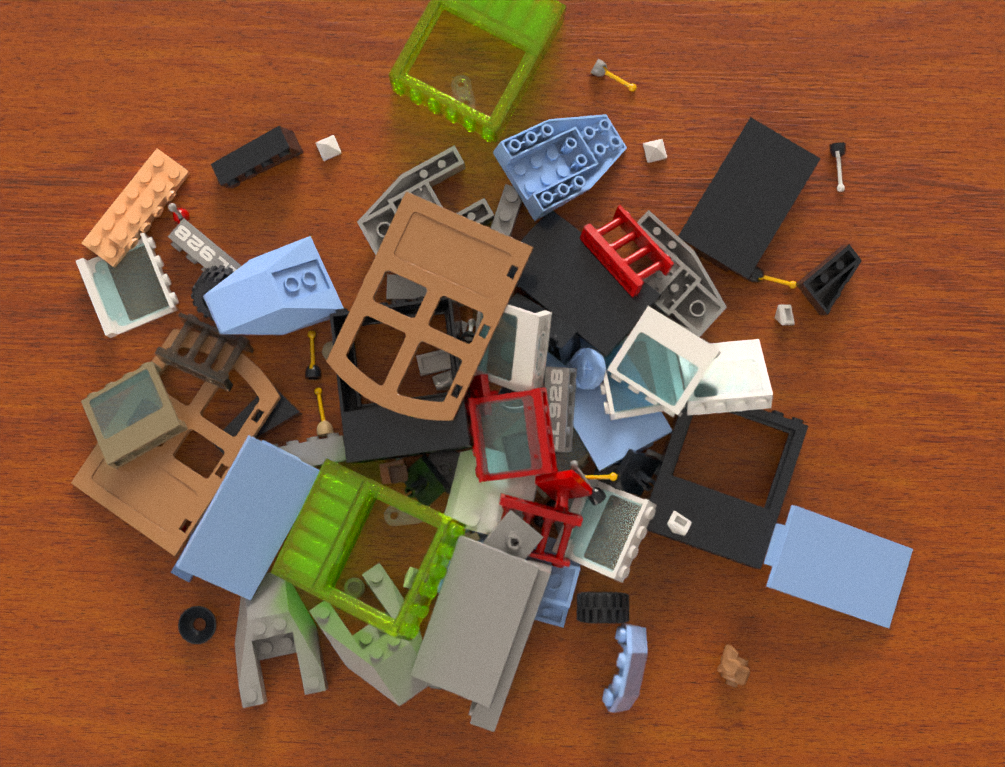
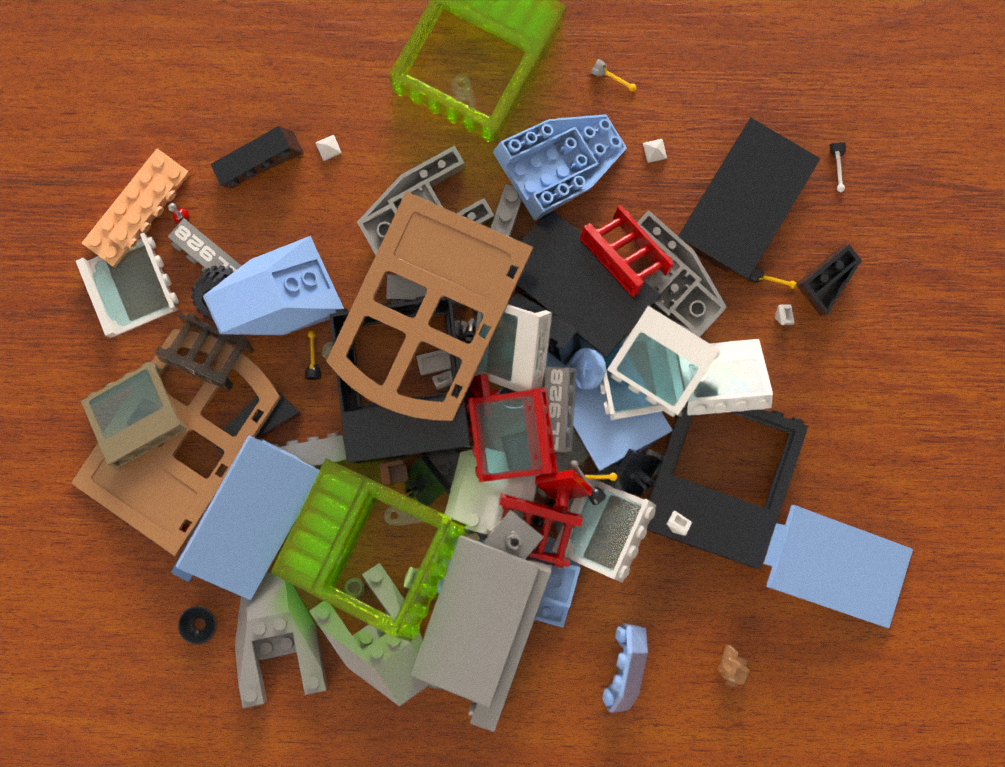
hinge [314,387,334,437] -> none
black tyre [577,592,629,624] -> none

